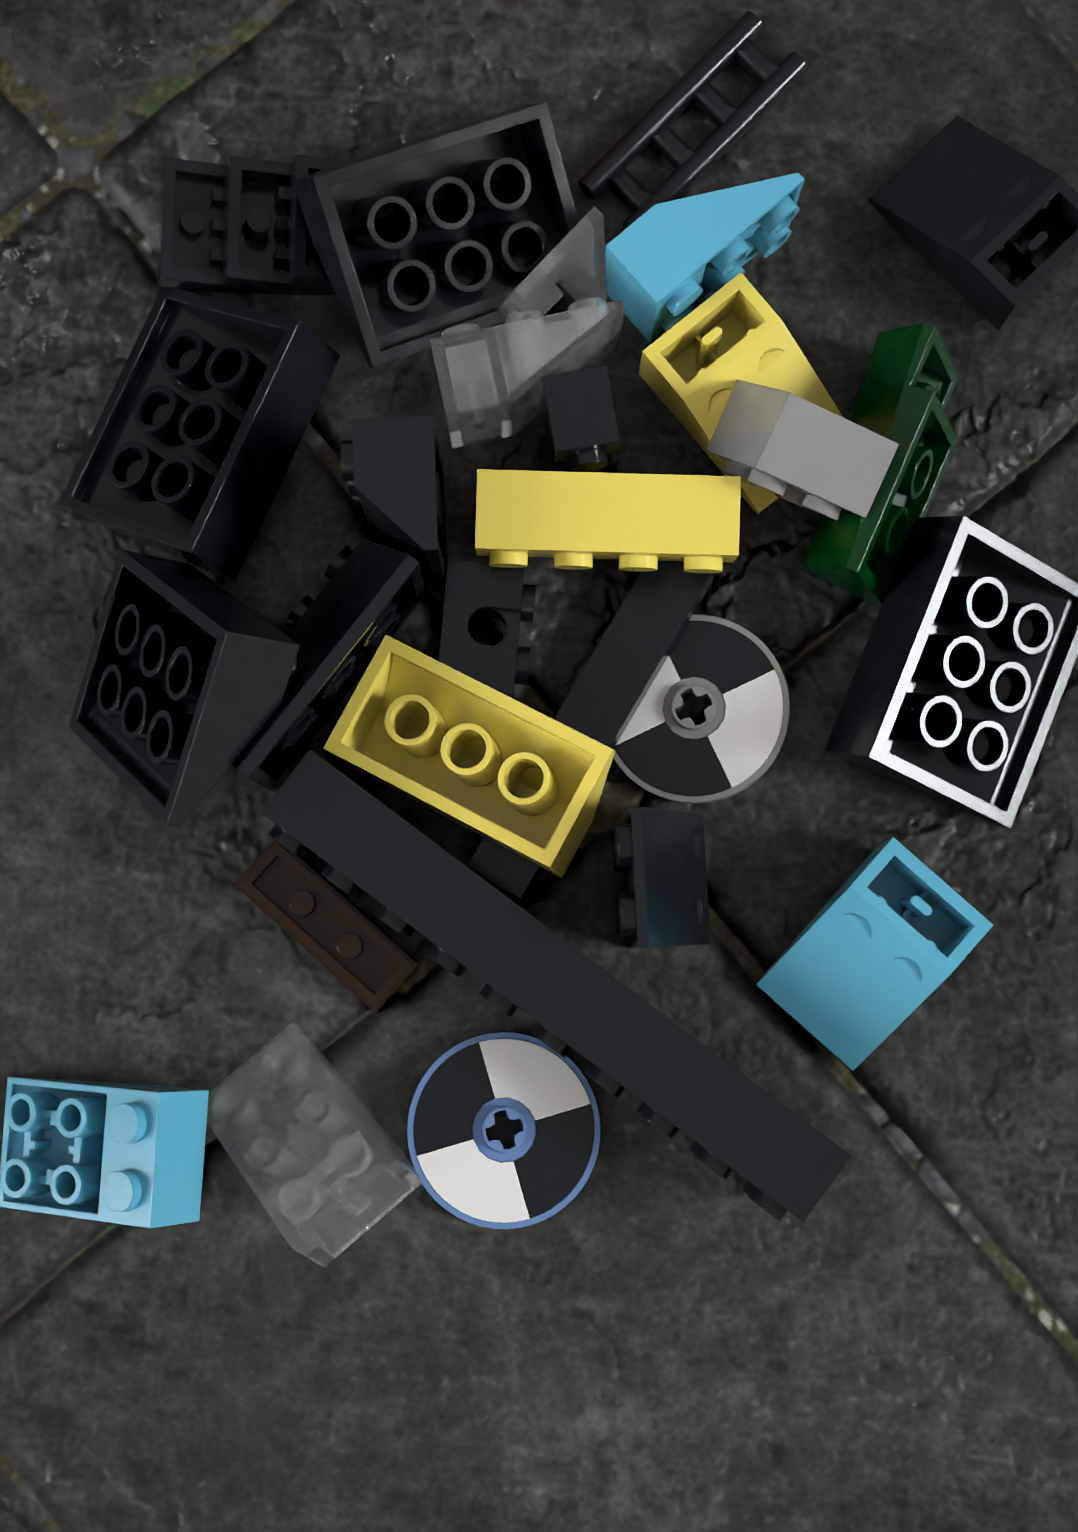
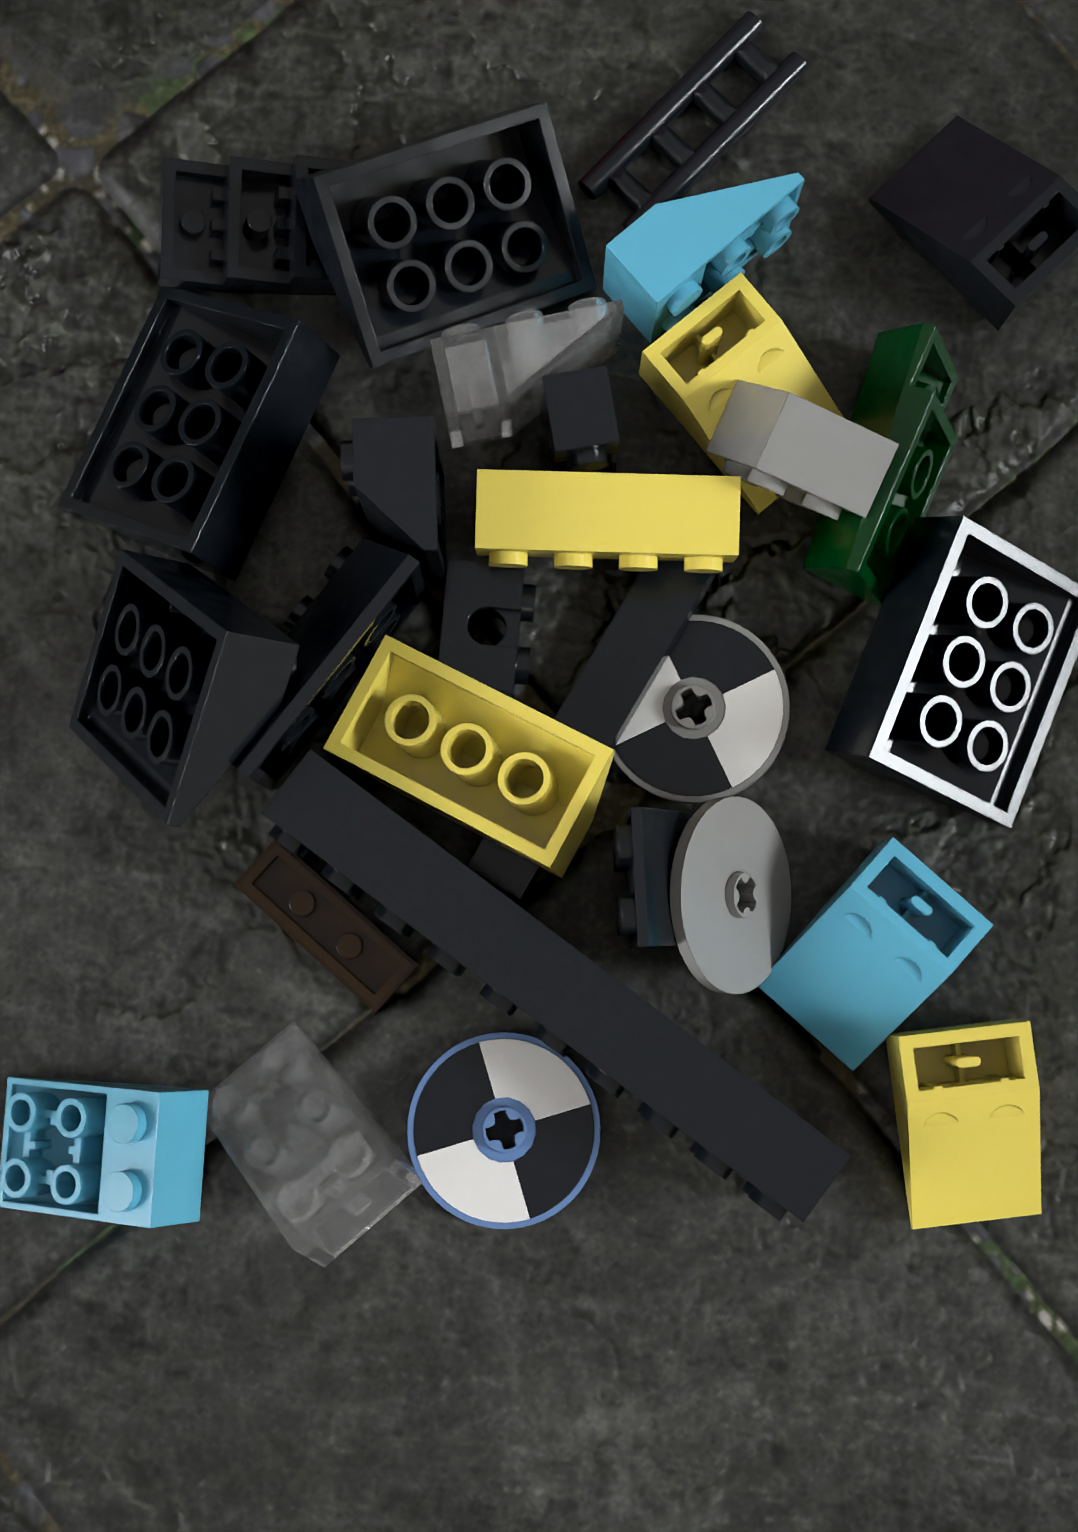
clear slope [497,206,607,326] -> none
none -> light grey piece [670,796,791,994]
none -> light yellow slope [886,1019,1042,1229]

